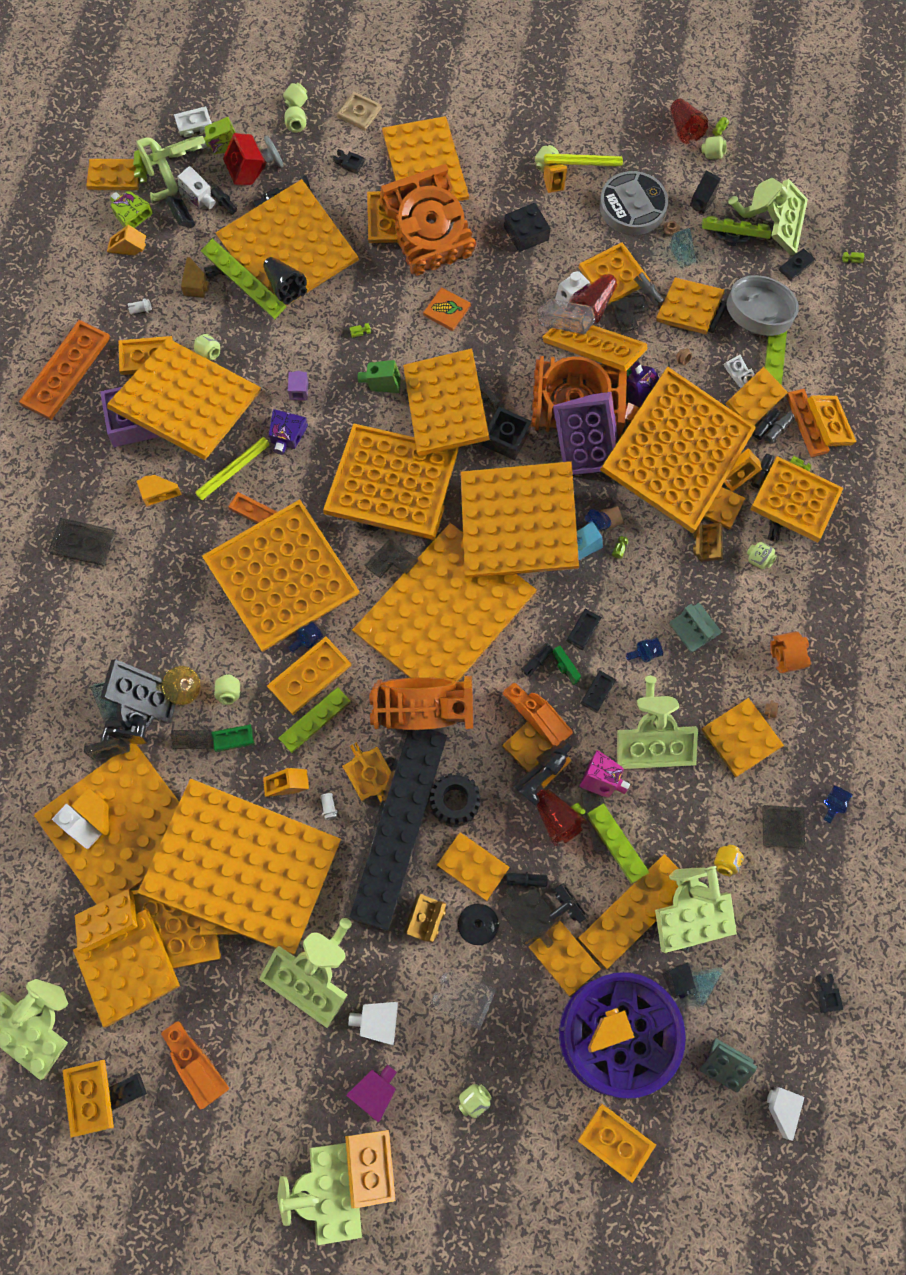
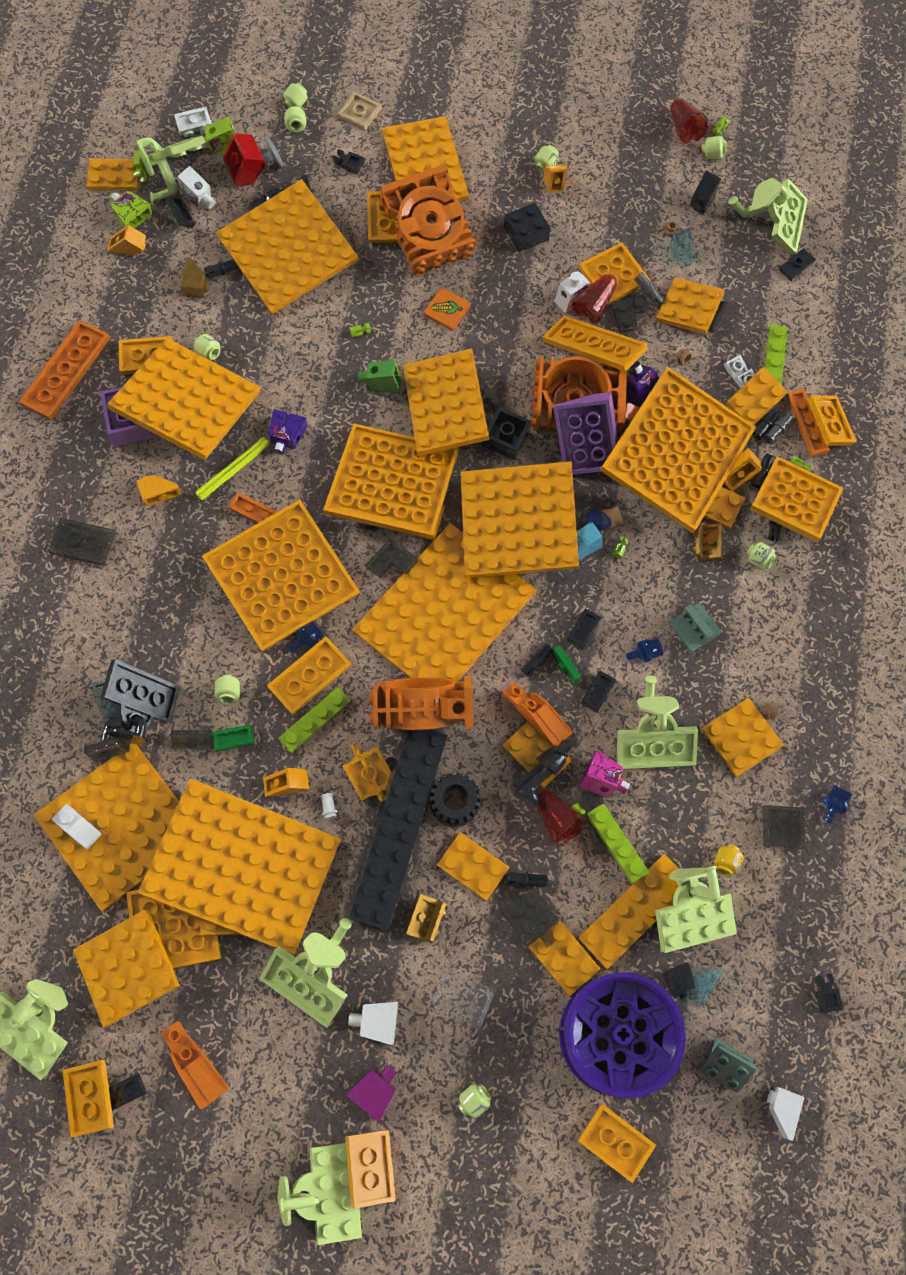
light orange slope [72,788,109,836] -> none
light orange plate [75,889,137,954] -> none
white pin [128,298,152,315] -> none
clear yellow dish [162,666,201,705] -> none
lime plate [201,238,286,320] -> none
black axle [211,186,237,215] -> none
black cone [263,257,307,305] -> none
medium lavender brick [288,371,308,400] -> none
black dish [458,903,499,945] -> none
clear brick [537,298,596,334] -> none
neon yellow axle [544,154,623,166] -> none
black plate [550,883,588,923] -> none
light orange slope [588,1008,634,1052] -> none
piece [599,171,668,235] -> none
lime plate [702,216,771,239] -> none
black dish [716,231,750,246] -> none
light grey piece [727,275,799,336] -> none
orange brick [770,631,811,673] -> none
lime piece [842,252,864,263] -> none

